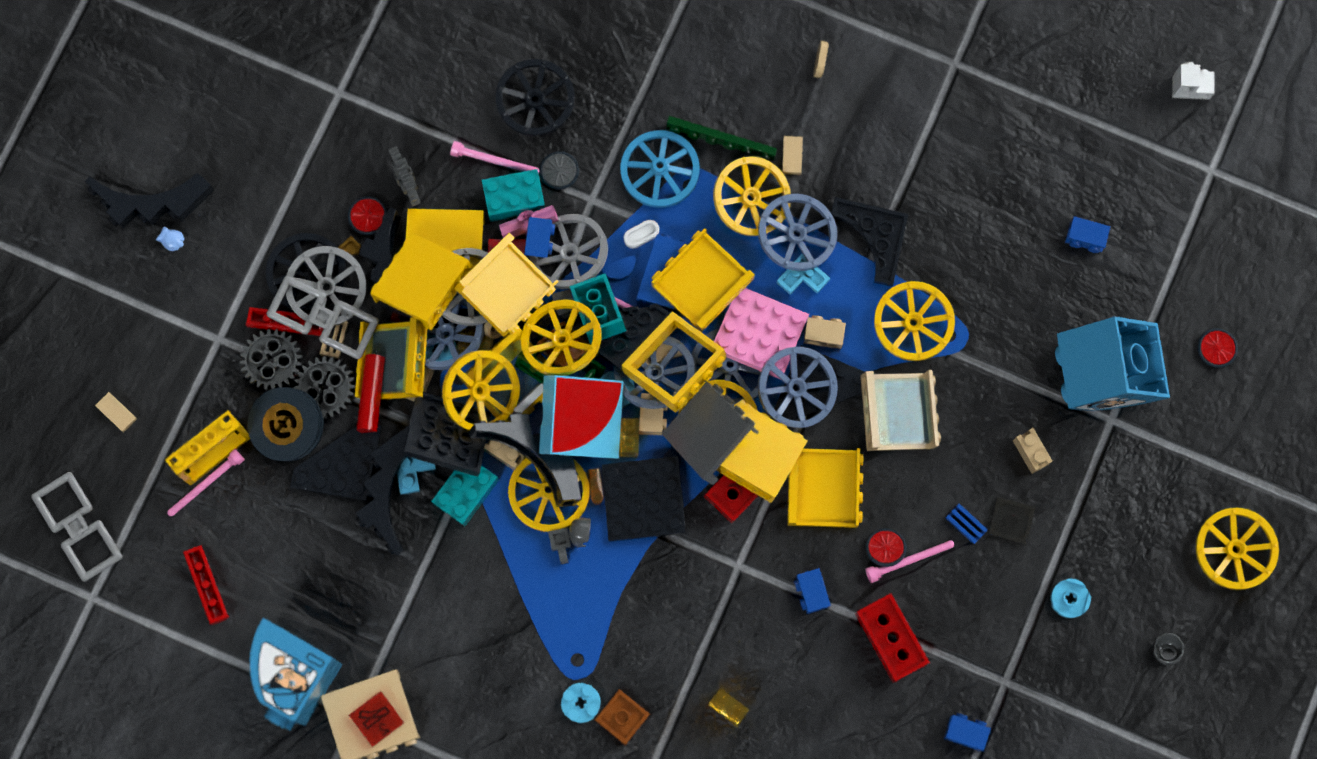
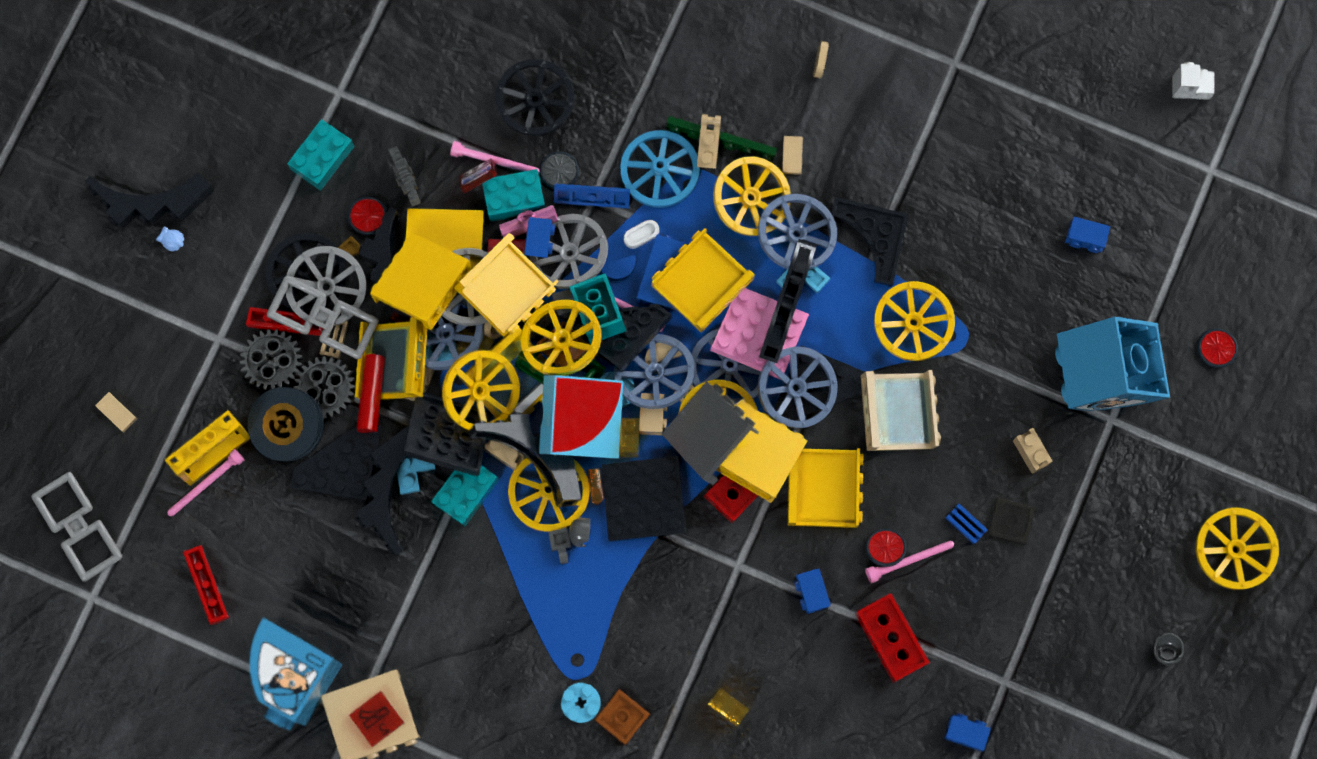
yellow window [622,311,726,413] -> none
tan brick [803,315,846,349] -> none
medium azure plate [1050,579,1091,618] -> none
none -> teal brick [287,119,354,191]
none -> clear red tile [459,158,497,193]
none -> blue plate [554,184,630,209]
none -> tan plate [697,114,721,169]
none -> black arch [759,239,817,363]

